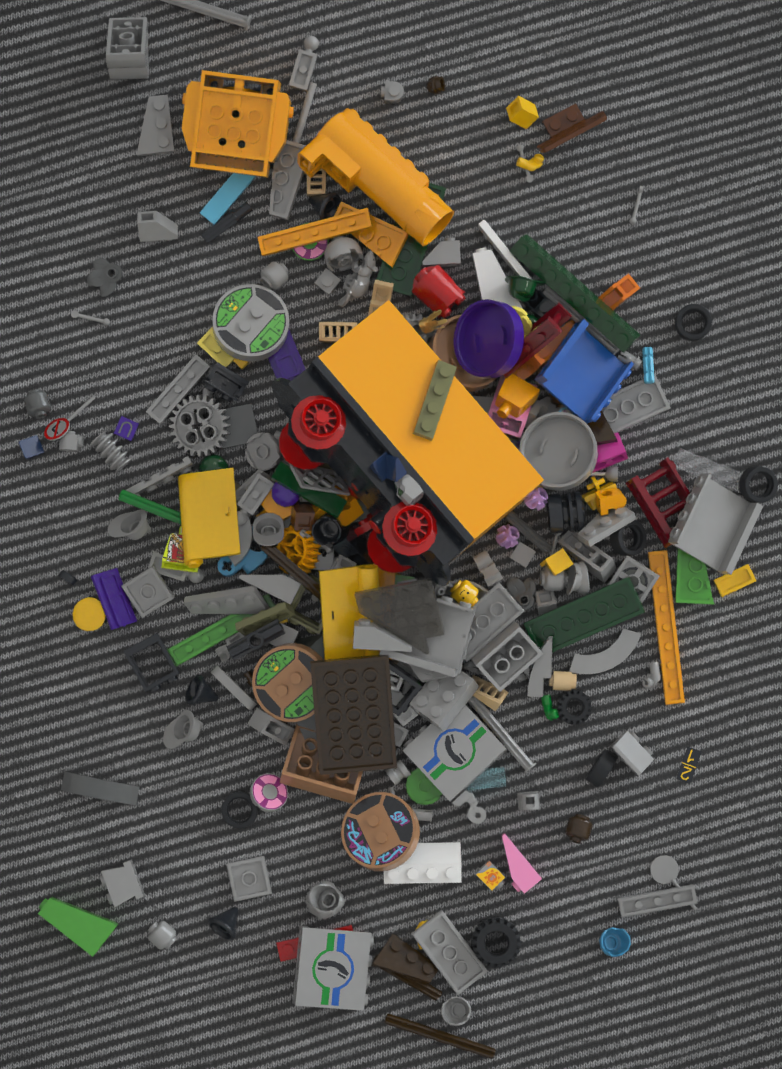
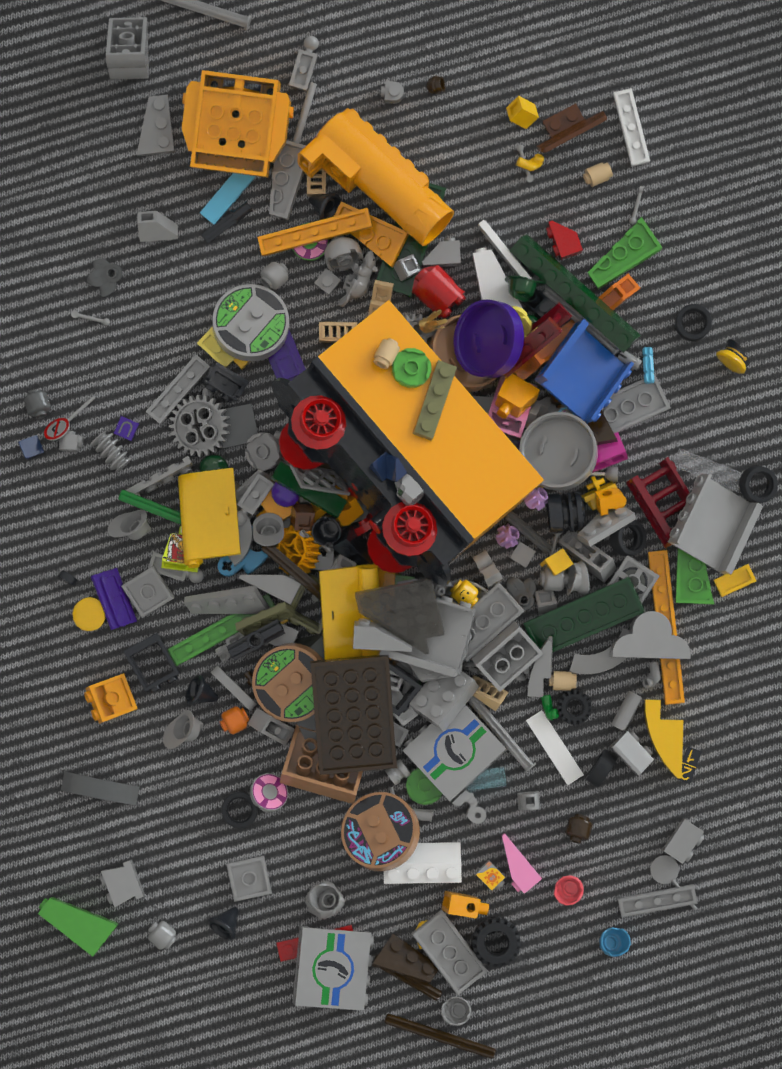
none -> light orange plate [84,673,138,724]
none -> orange head [219,706,249,735]
none -> tan brick [373,338,400,369]
none -> bright green tile [391,348,431,388]
none -> light grey slope [393,254,421,281]
none -> light orange torso [441,891,489,918]
none -> white tile [526,710,584,785]
none -> red slope [546,221,583,260]
none -> coral hair [554,875,584,906]
none -> tan brick [583,162,613,187]
none -> bright green wing [588,217,662,290]
none -> light grey brick [610,611,691,659]
none -> light grey brick [611,691,642,732]
none -> white tile [613,88,650,167]
none -> yellow slope [644,700,683,778]
none -> light grey brick [662,818,704,864]
none -> yellow piece [716,339,749,374]

